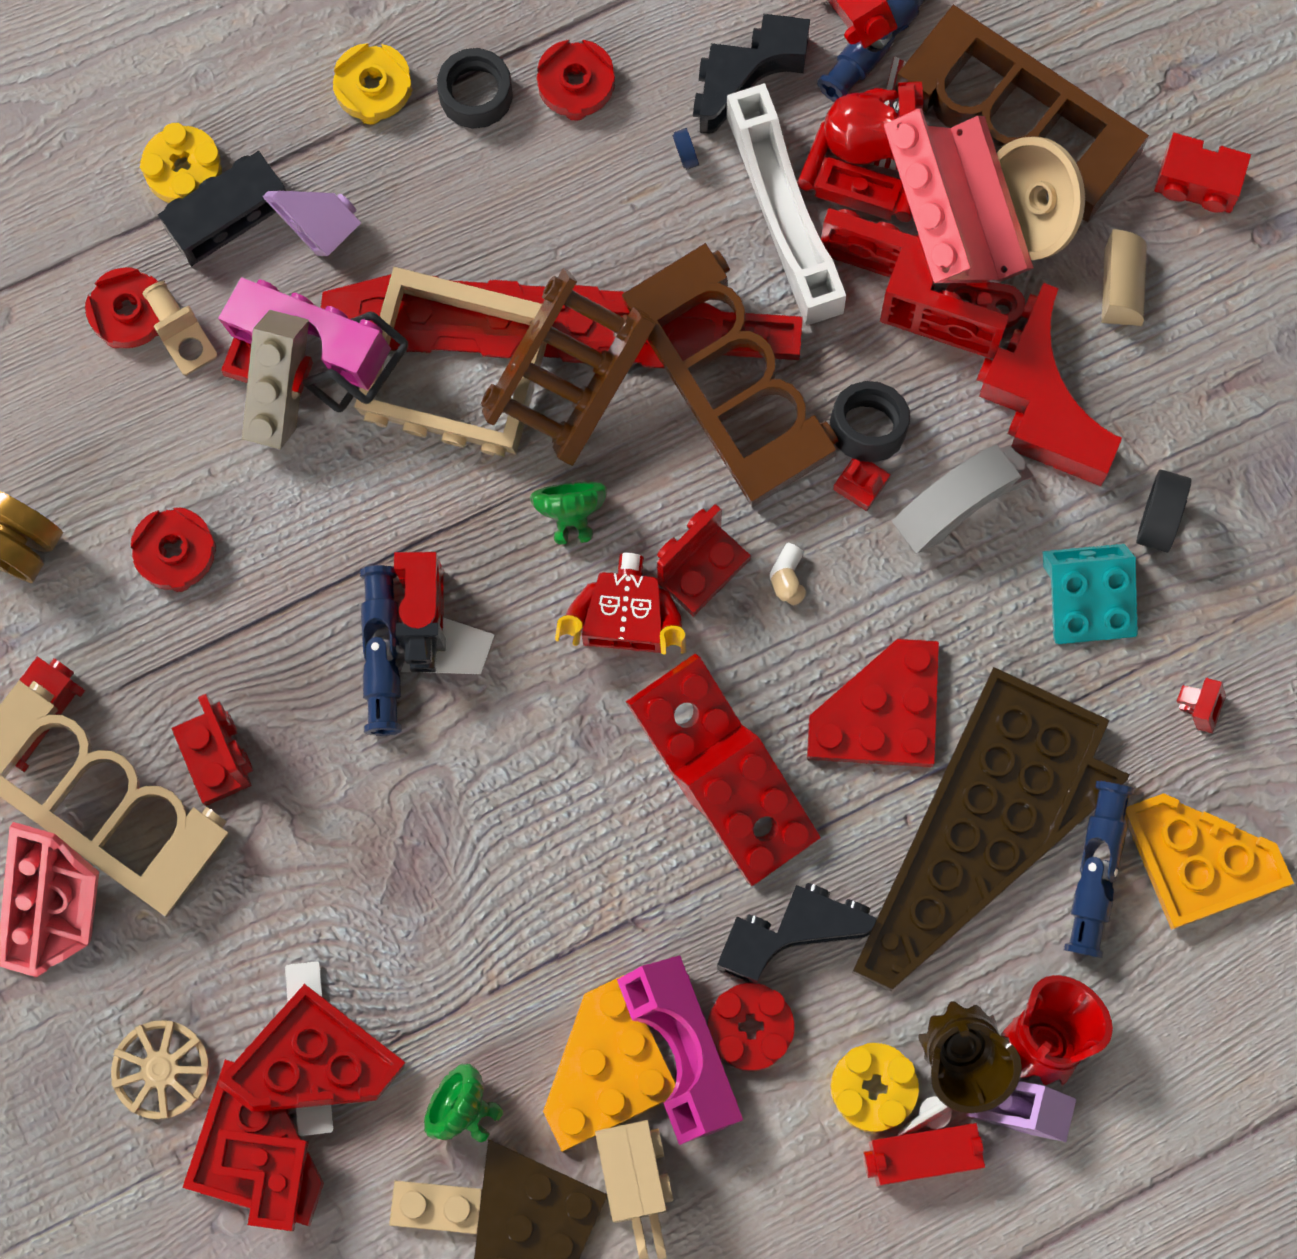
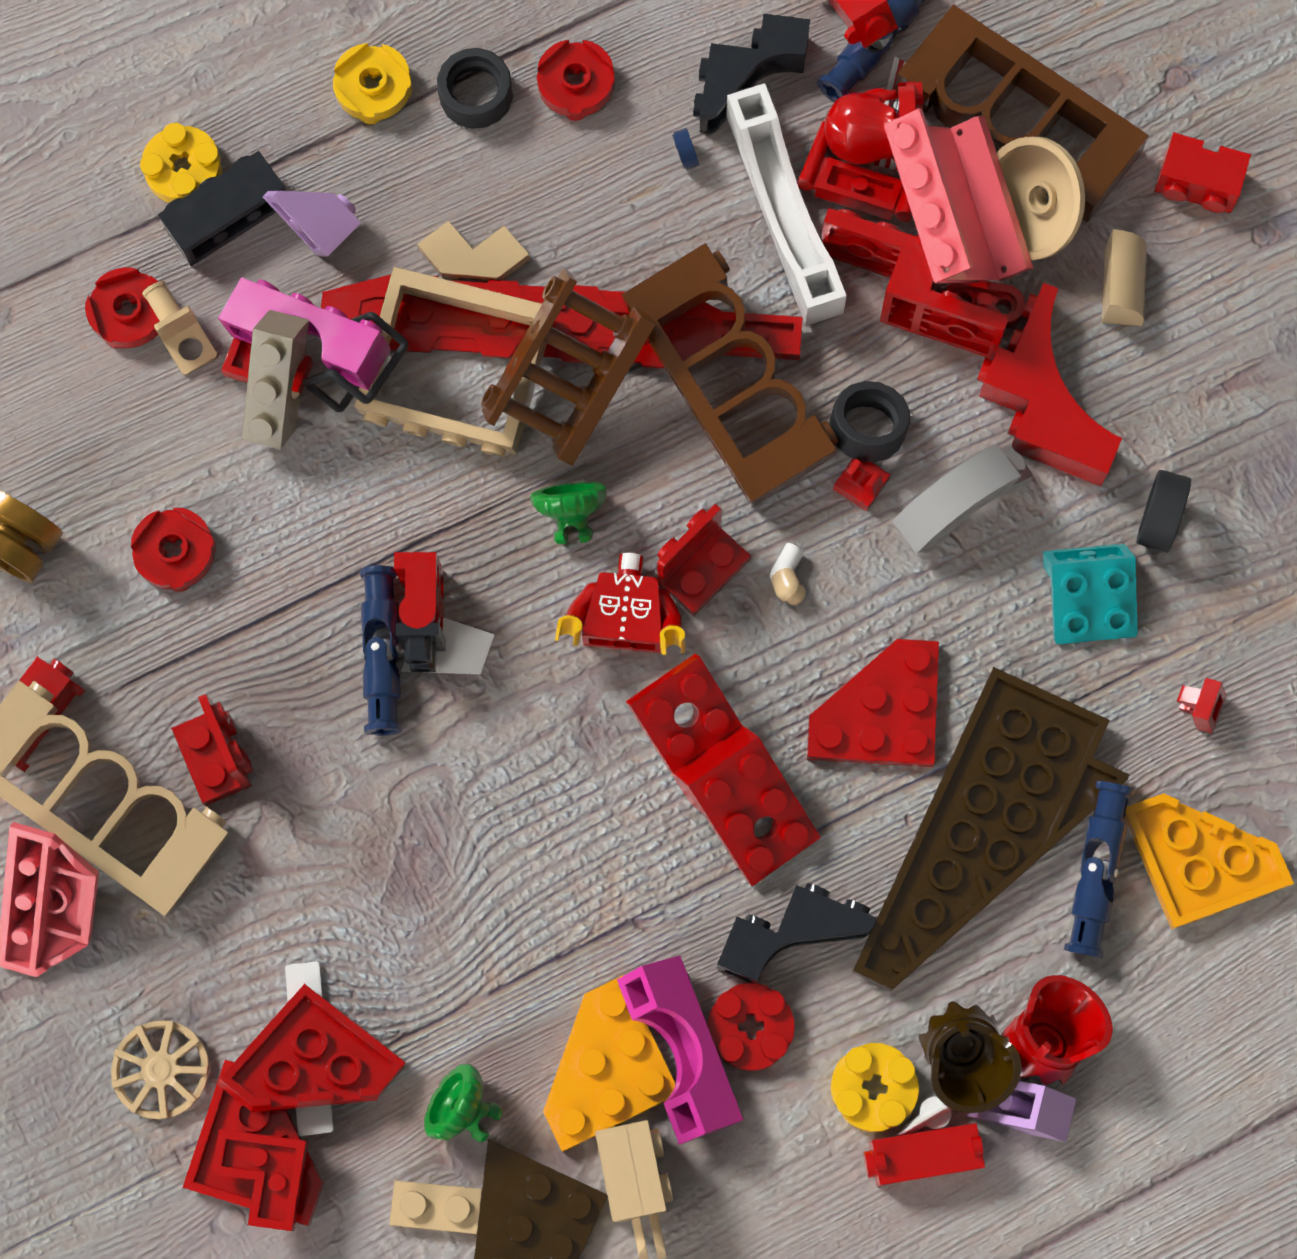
none -> tan tile [417,221,530,282]

